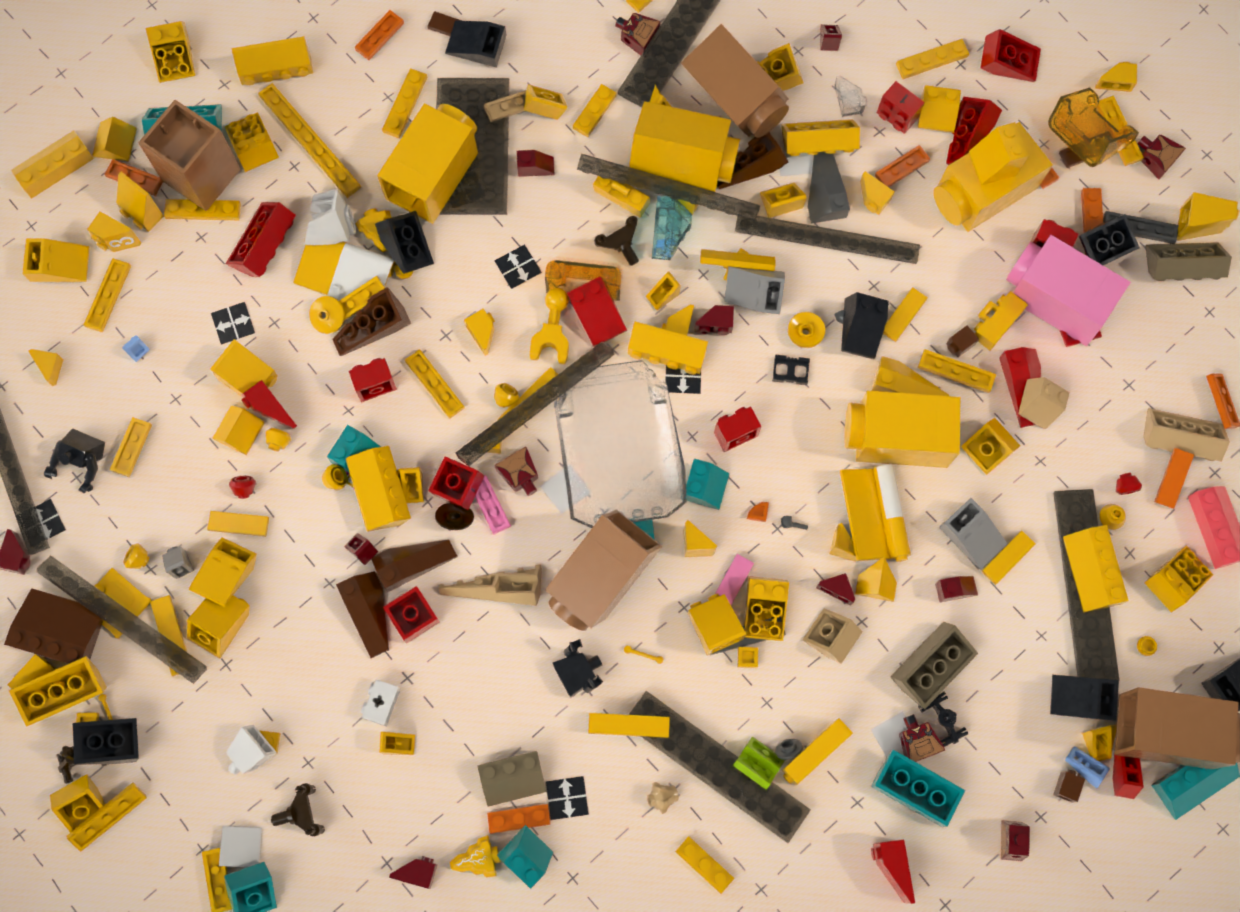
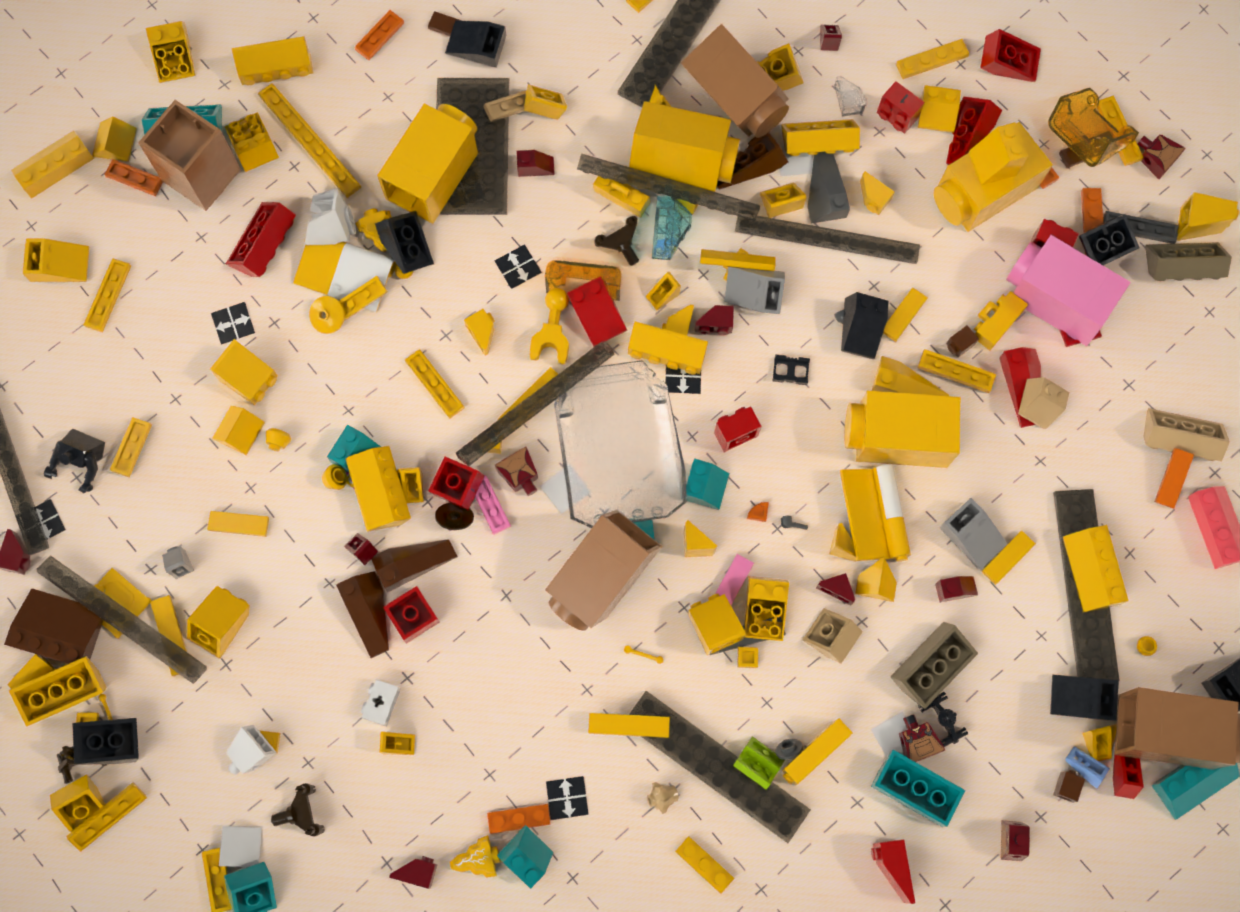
yellow slope [28,349,64,386] -> none
yellow slope [87,211,141,252] -> none
yellow slope [116,172,164,232] -> none
light blue tile [122,335,150,362] -> none
yellow cone [123,543,149,569] -> none
yellow plate [164,199,241,221] -> none
yellow slope [189,537,257,607] -> none
red cone [229,475,256,499] -> none
red slope [241,380,297,429] -> none
reddish brown wedge [332,287,411,356] -> none
red brick [348,358,397,403] -> none
yellow plate [382,68,428,139] -> none
tan wedge [438,565,542,606] -> none
dark tan slope [477,751,547,807] -> none
yellow cone [494,383,519,408] -> none
black torso [552,639,603,699] -> none
yellow plate [573,84,617,137] -> none
torso [615,13,660,57] -> none
yellow dish [788,312,825,348] -> none
orange plate [875,145,930,187] -> none
yellow slope [961,418,1020,475] -> none
yellow slope [1095,62,1137,92] -> none
yellow cone [1099,504,1126,530] -> none
red cone [1115,473,1142,495] -> none
yellow slope [1144,545,1213,613] -> none
orange tile [1206,374,1240,429] -> none

